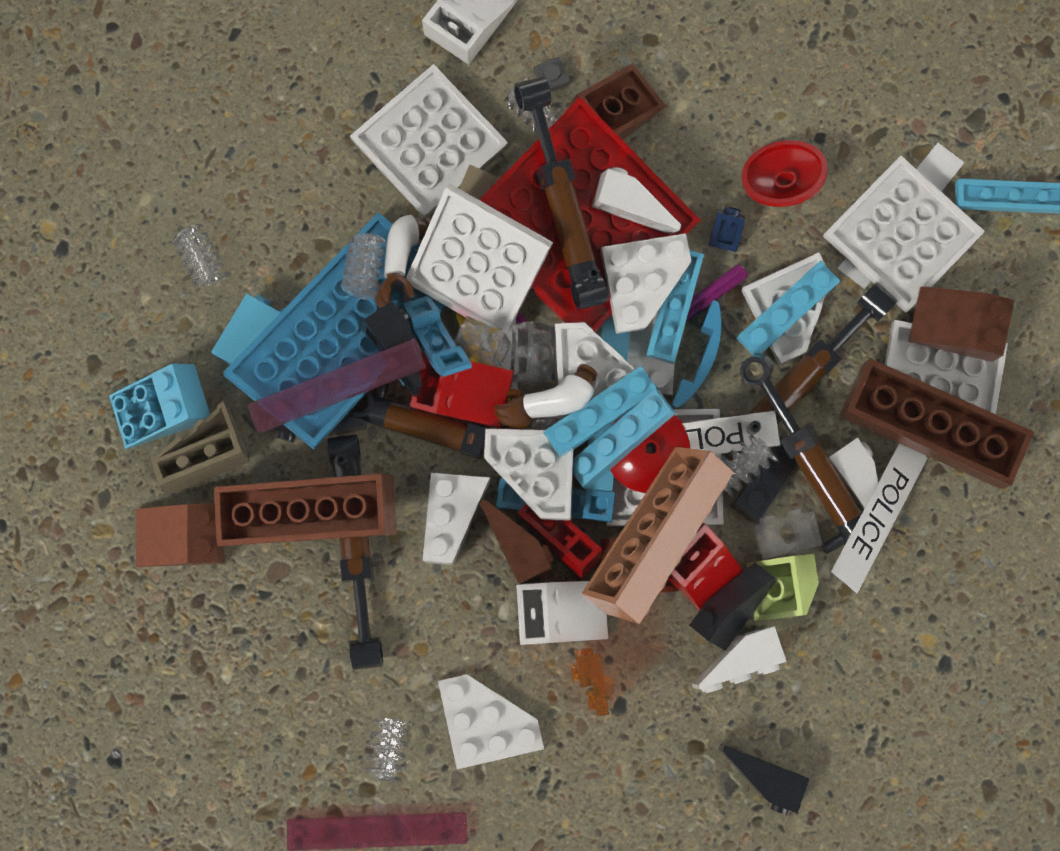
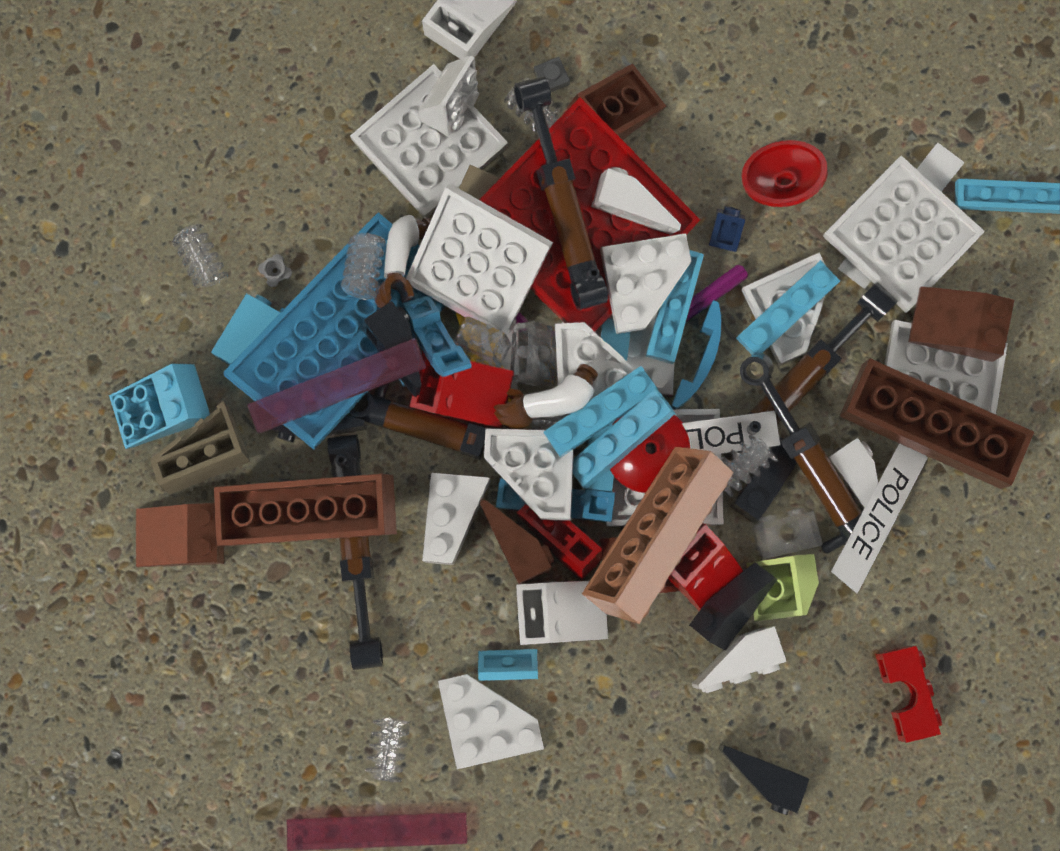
clear orange plate [570,648,609,716] -> none
none -> light grey plate [258,254,292,287]
none -> white slope [418,55,479,137]
none -> medium azure plate [478,649,538,681]
none -> red arch [875,646,942,743]

